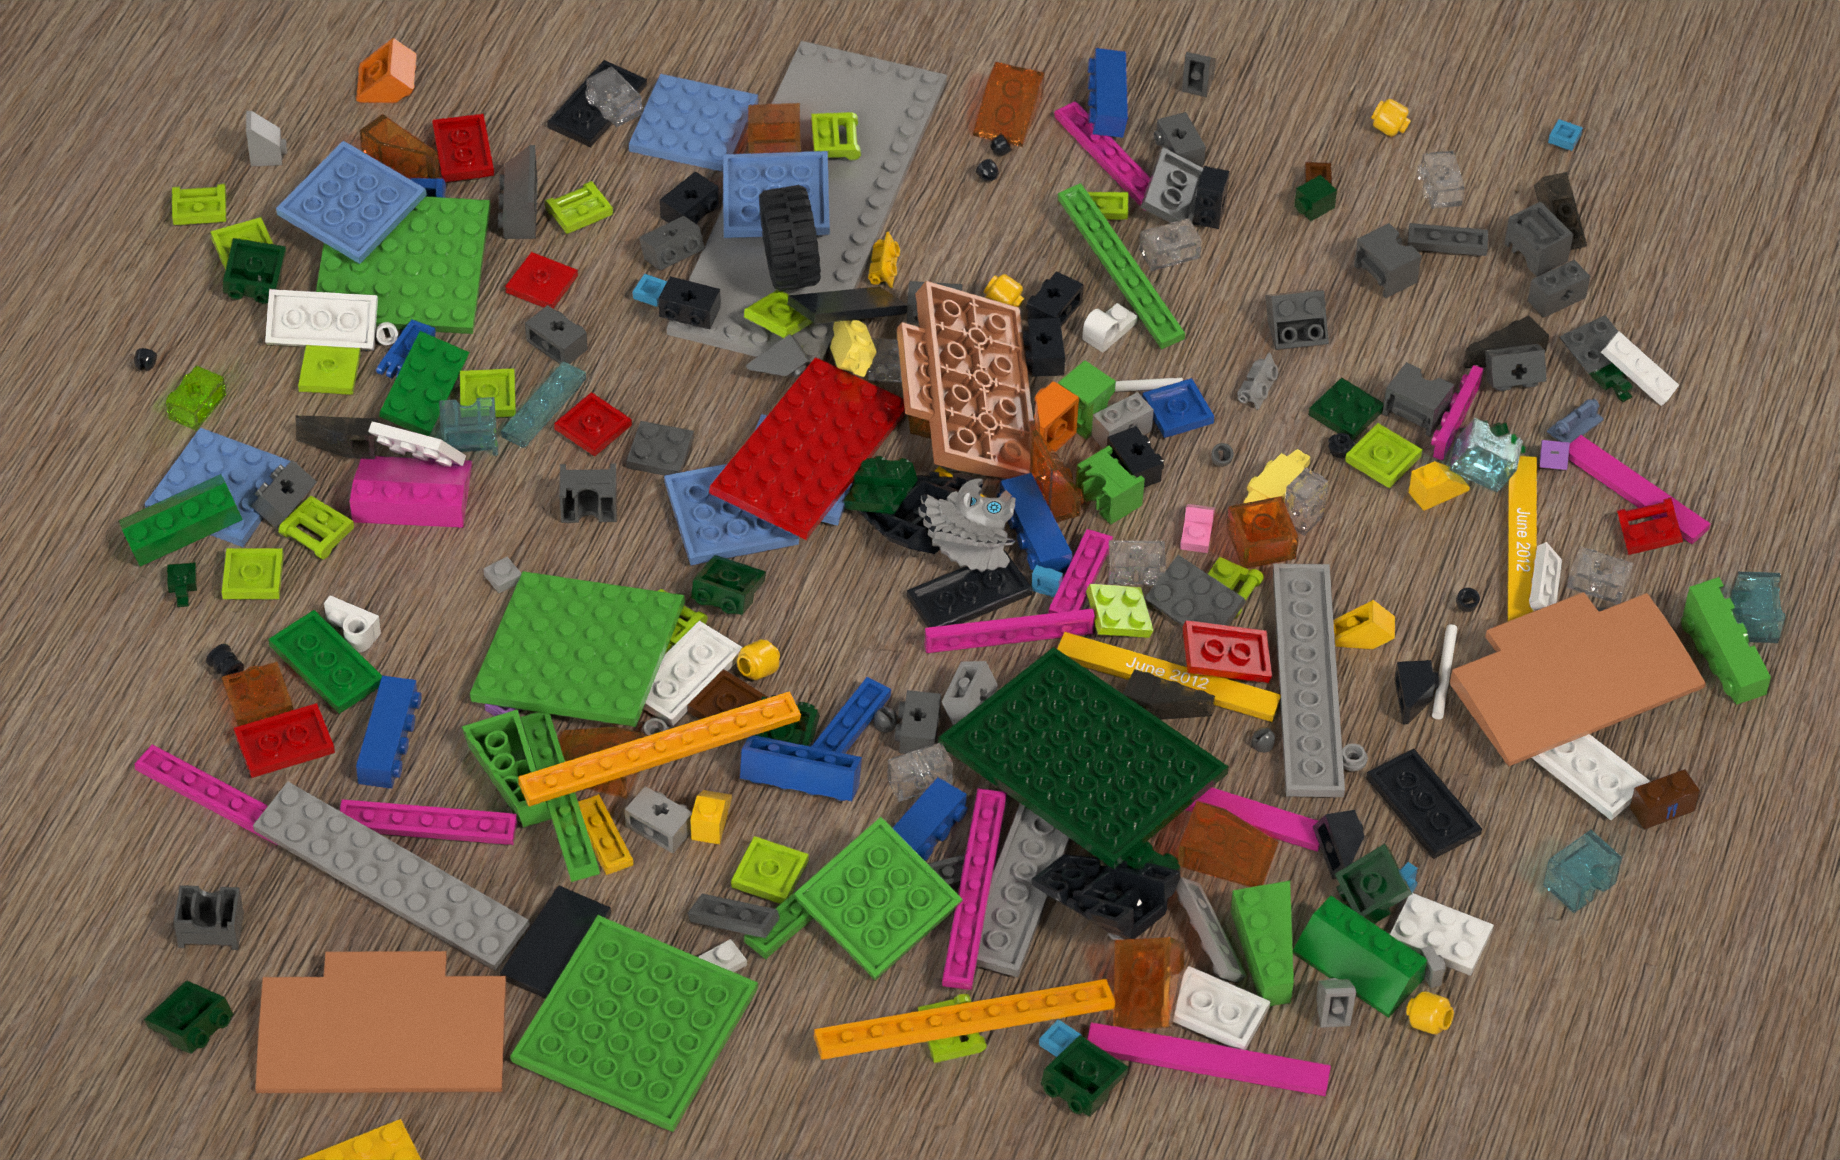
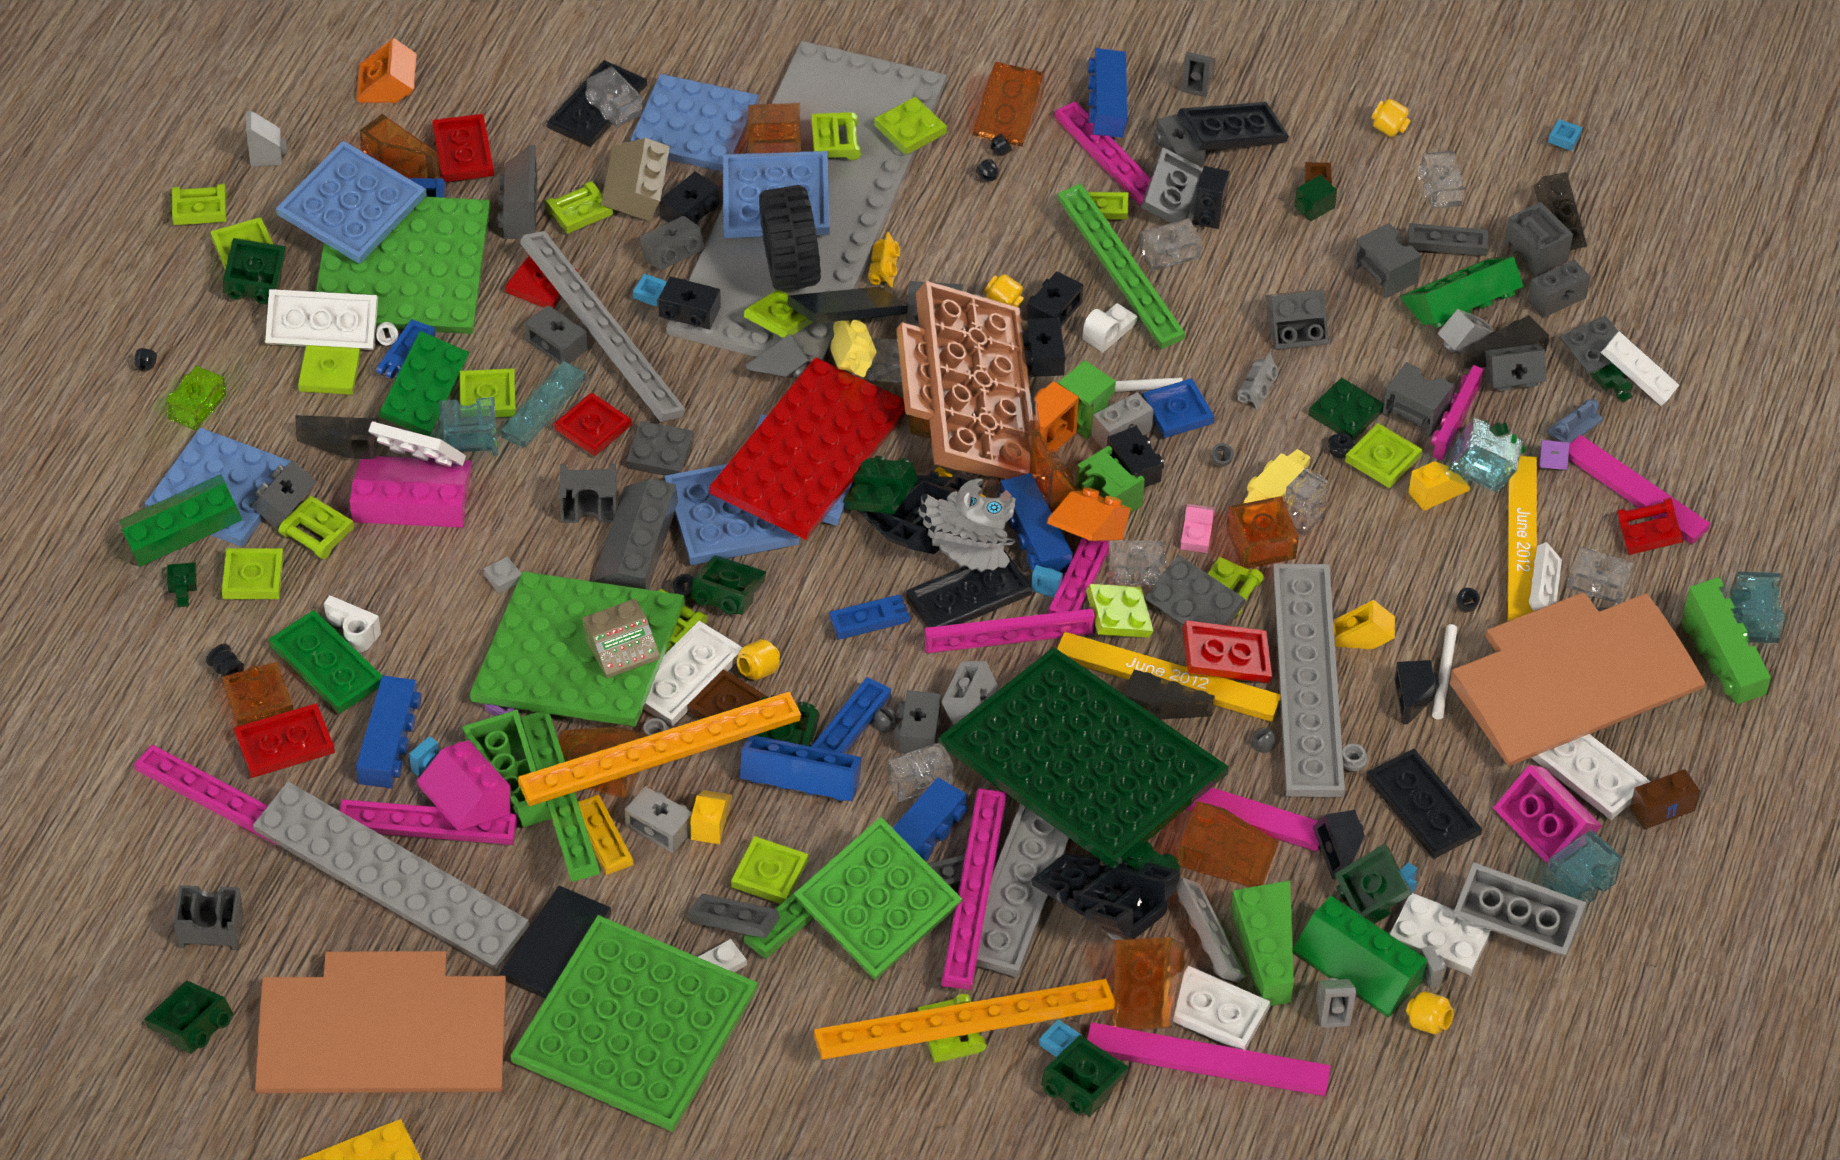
none -> dark azure plate [409,736,439,777]
none -> dark pink slope [417,740,510,831]
none -> light grey plate [520,231,685,422]
none -> dark tan slope [582,598,660,678]
none -> dark grey slope [593,479,678,590]
none -> dark tan slope [600,138,670,221]
none -> black hinge [673,574,694,599]
none -> blue hinge [829,595,911,640]
none -> lime plate [874,96,947,155]
none -> orange slope [1047,487,1131,541]
none -> black tile [1177,102,1289,150]
none -> green slope [1400,257,1524,328]
none -> light grey slope [1437,309,1500,355]
none -> light grey slope [1453,862,1586,957]
none -> dark pink slope [1493,765,1602,867]

